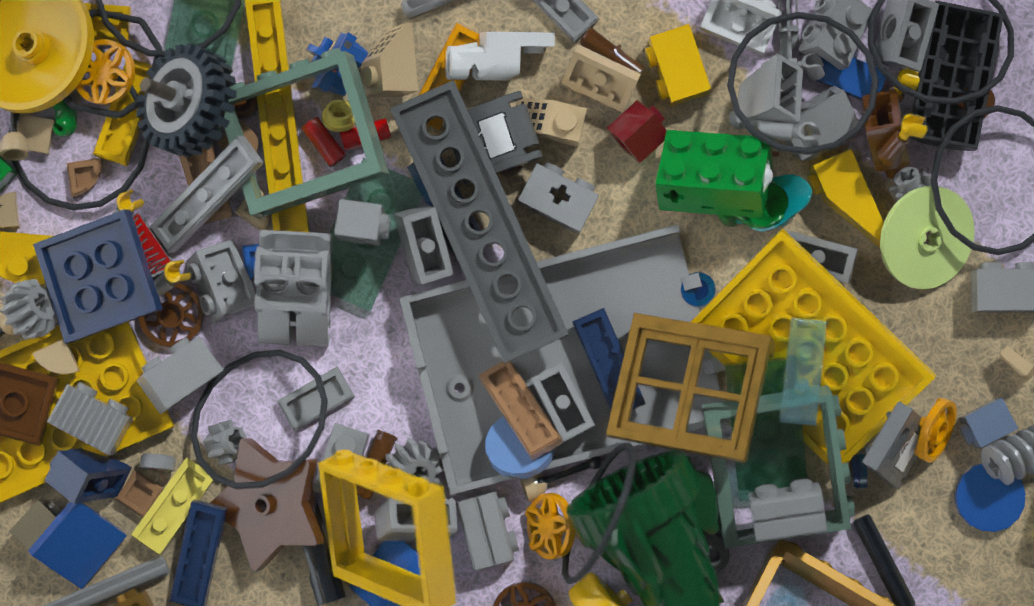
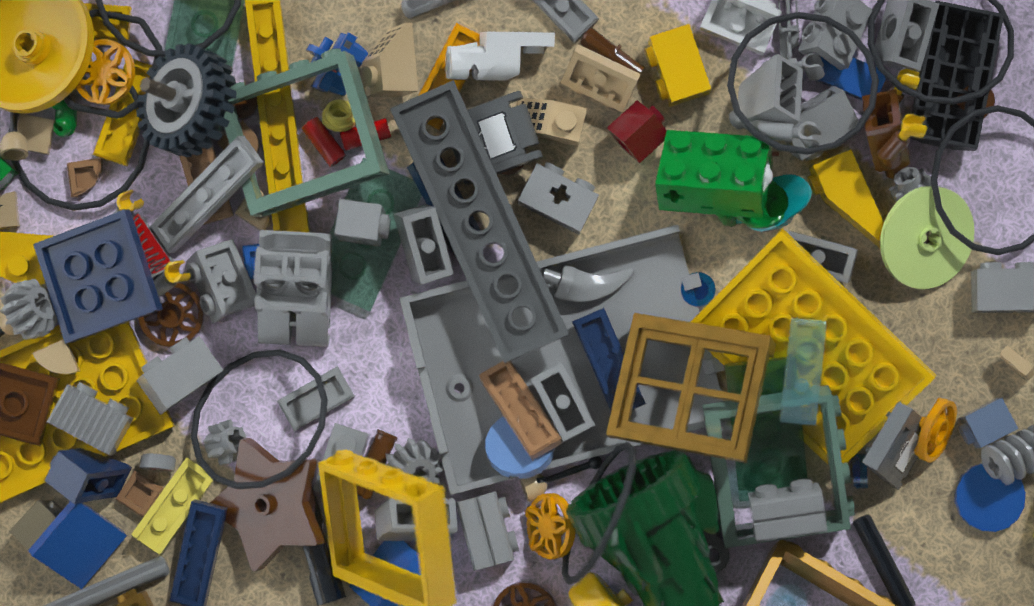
none -> light grey bar [542,264,634,302]

